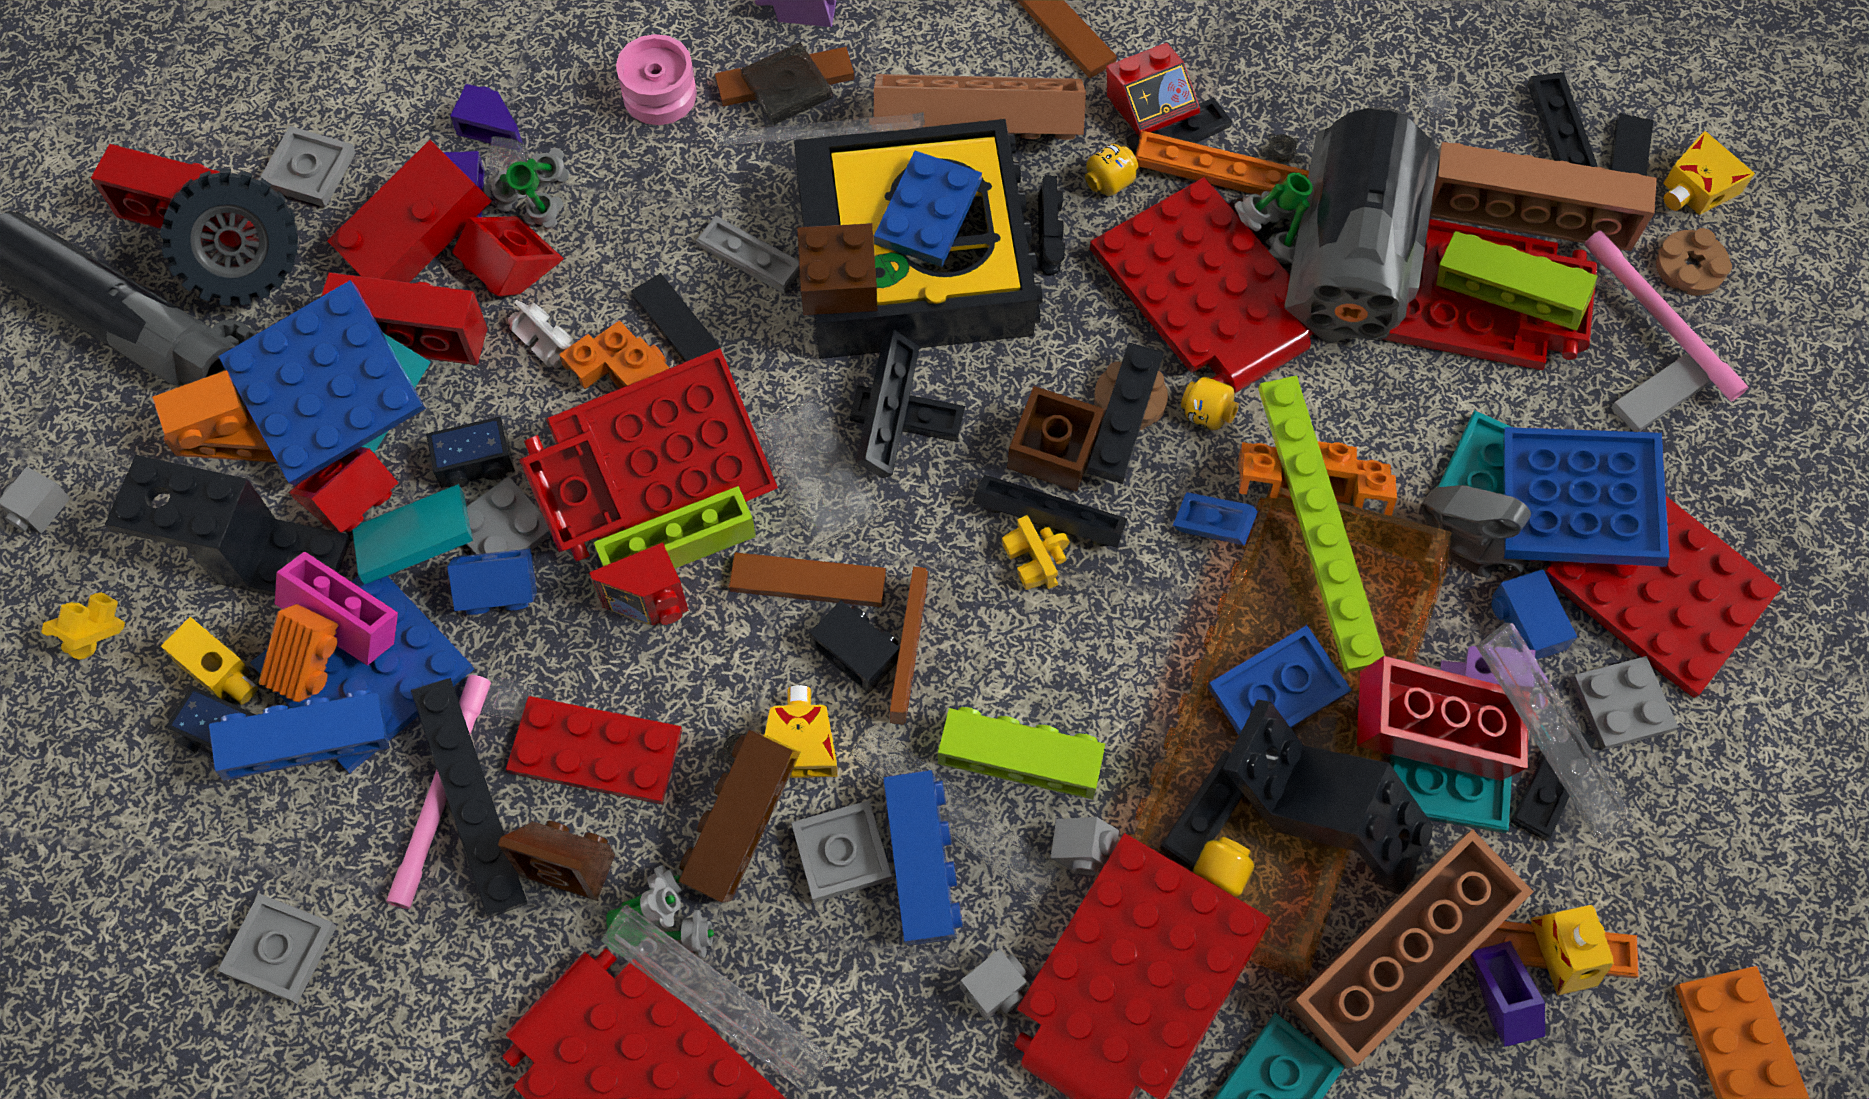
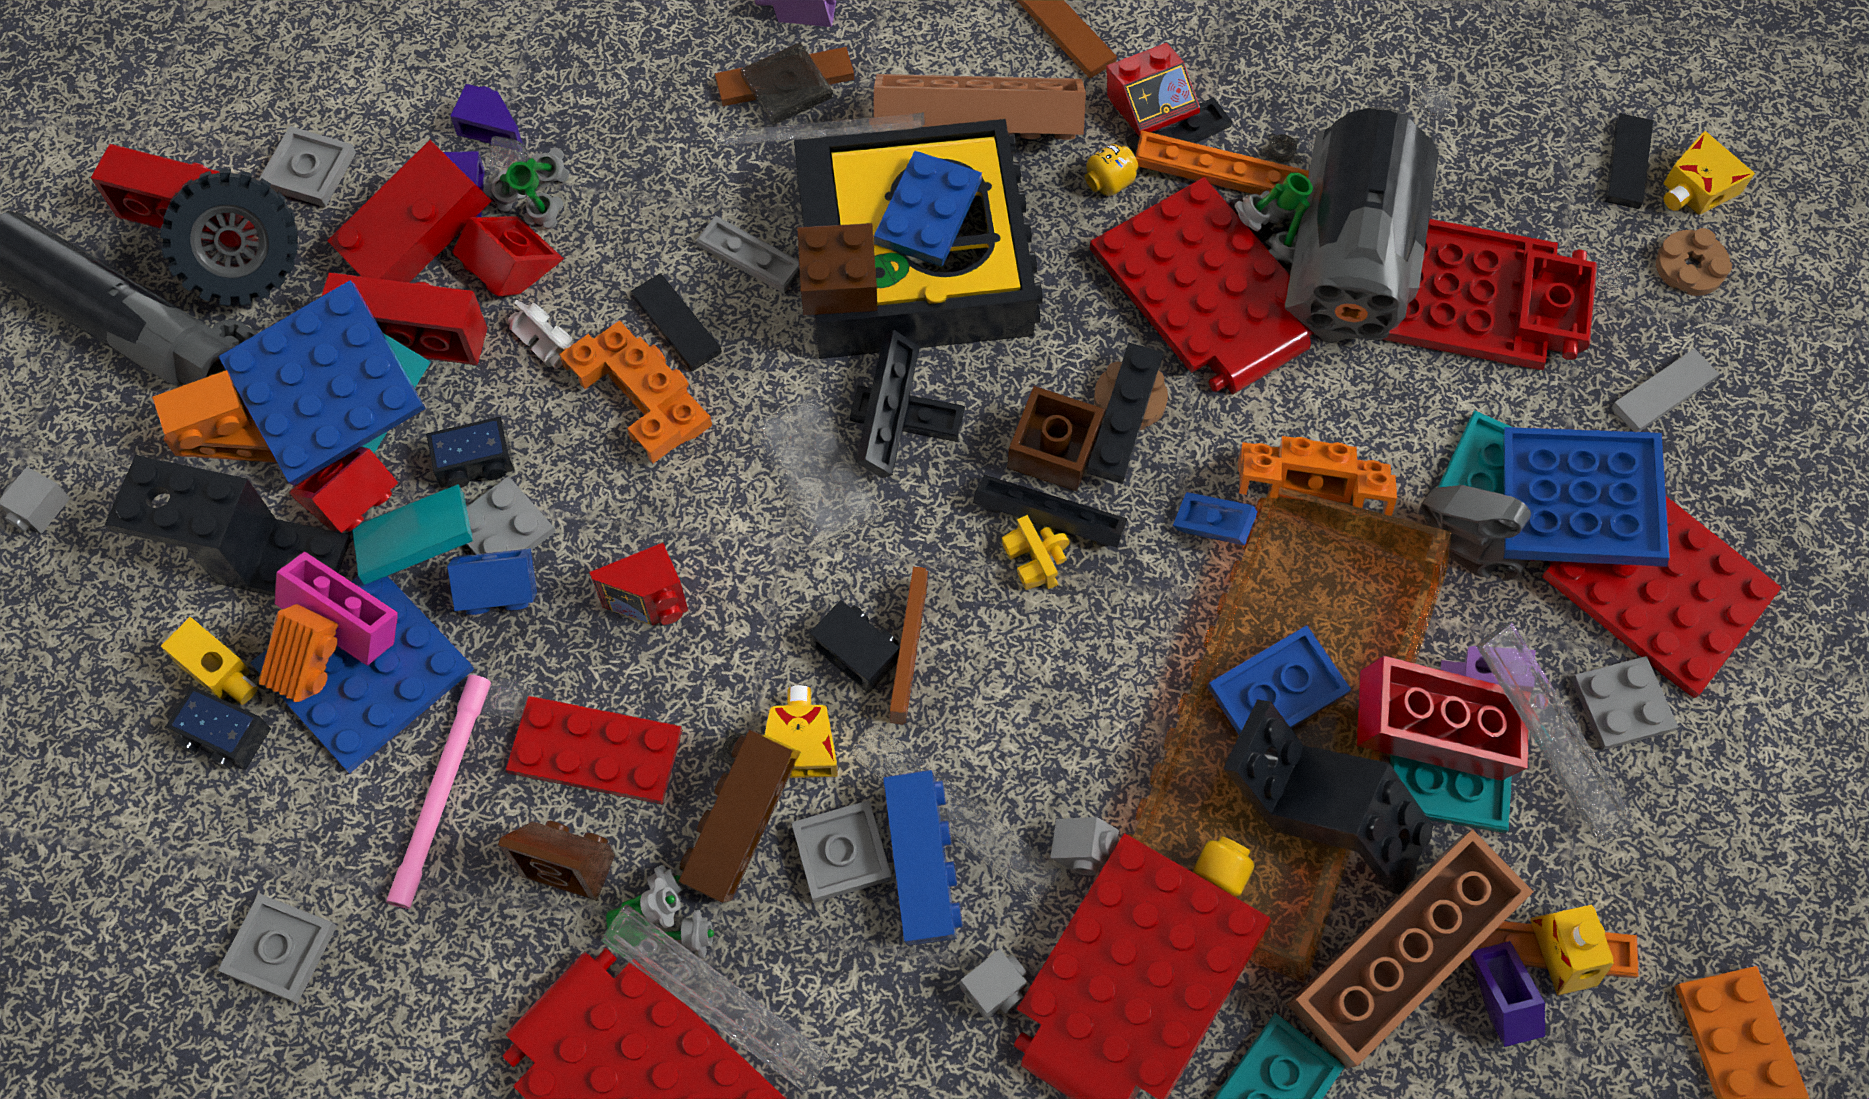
yellow hips [41,592,125,660] -> none
blue brick [209,690,390,781] -> none
black plate [411,678,527,919] -> none
red plate [519,348,778,562] -> none
lime brick [594,486,756,569] -> none
bright pink wheel [616,34,697,125] -> none
dark orange tile [729,552,886,608] -> none
lime brick [937,707,1106,800] -> none
black hinge [1038,175,1065,276] -> none
black tile [1159,750,1244,871] -> none
yellow head [1181,377,1239,430] -> none
lime plate [1258,375,1385,673] -> none
nougat brick [1430,142,1657,251] -> none
lime brick [1436,231,1598,330] -> none
blue brick [1491,569,1577,660] -> none
black tile [1510,721,1596,842] -> none
black plate [1527,72,1598,167] -> none
bright pink piece [1584,230,1749,402] -> none

